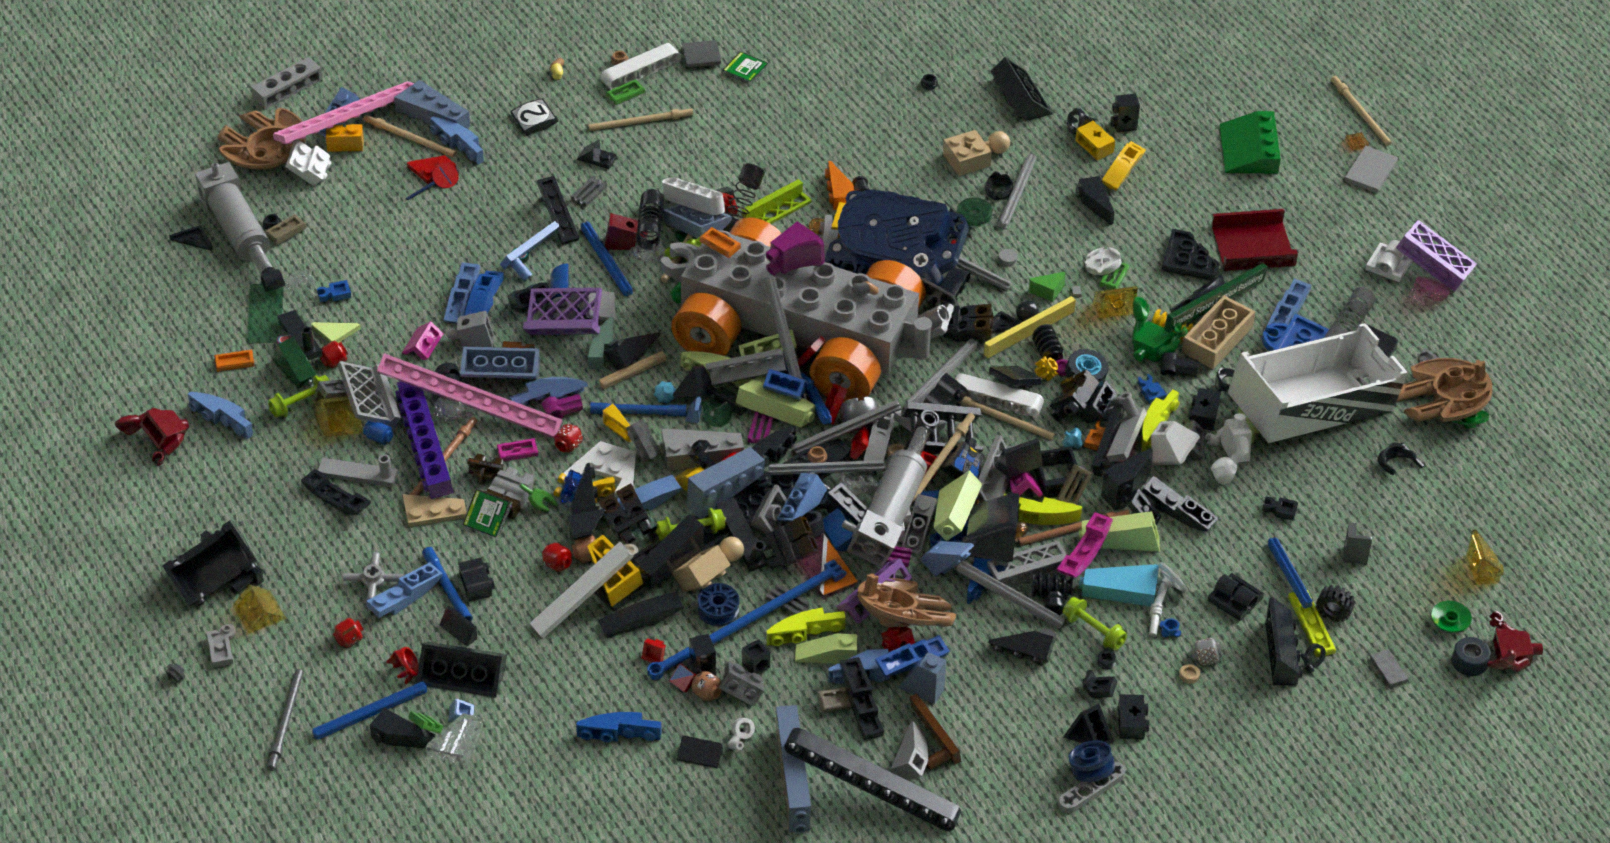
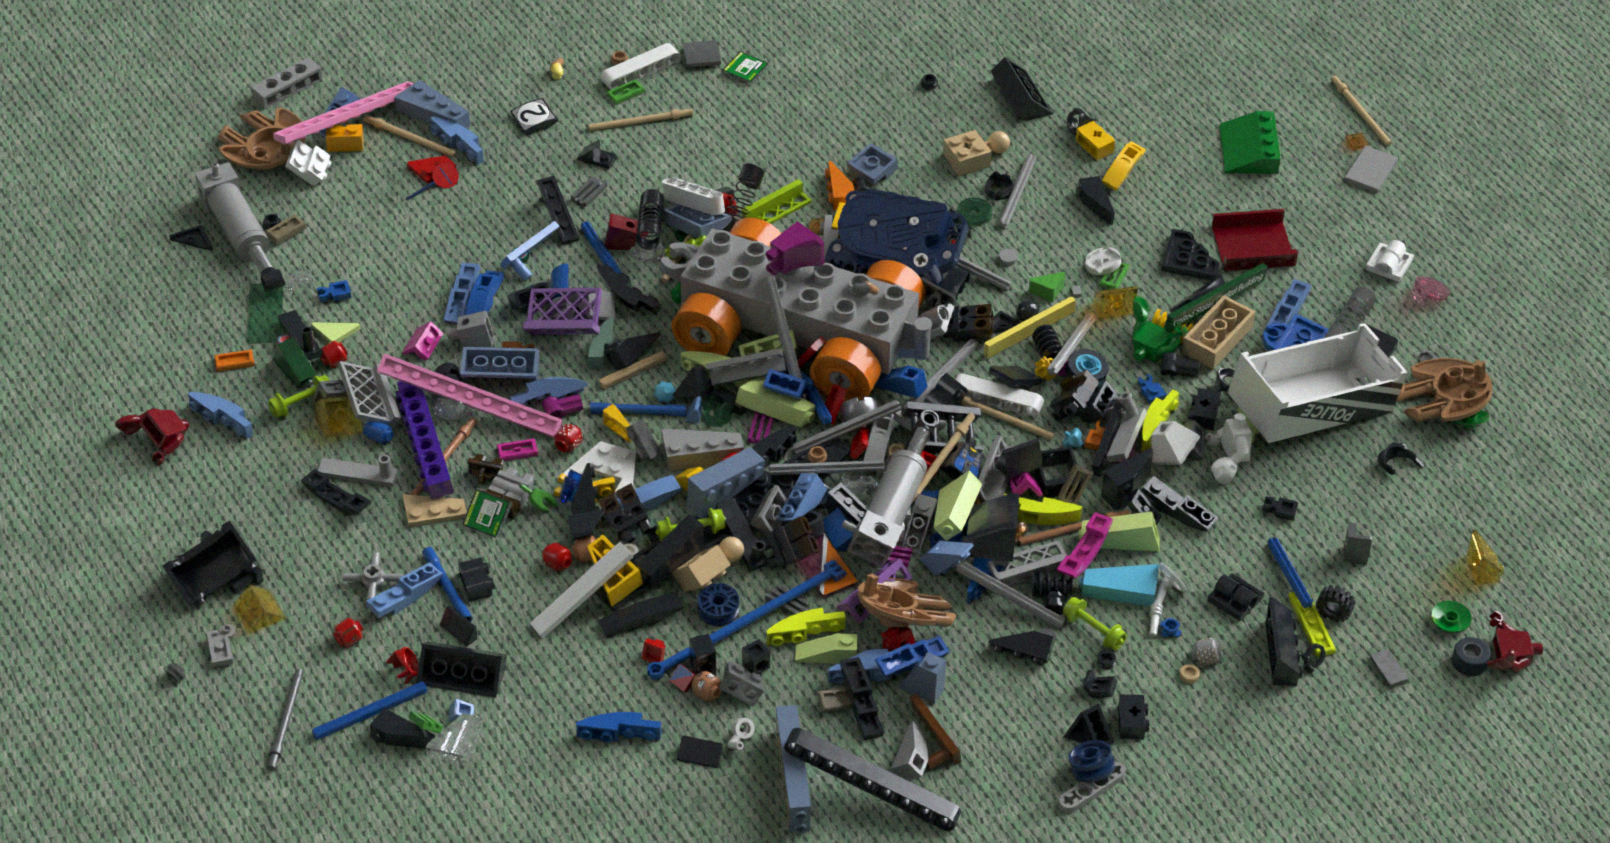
black bracket [688,439,716,469] -> none
orange tile [700,227,741,258] -> none
black brick [1111,93,1140,132] -> none
medium lavender fence [1396,220,1477,292] -> none
none -> black slope [596,263,660,314]
none -> sand blue plate [847,143,898,184]
none -> blue slope [874,366,928,399]
none -> light grey axle [1047,312,1097,376]

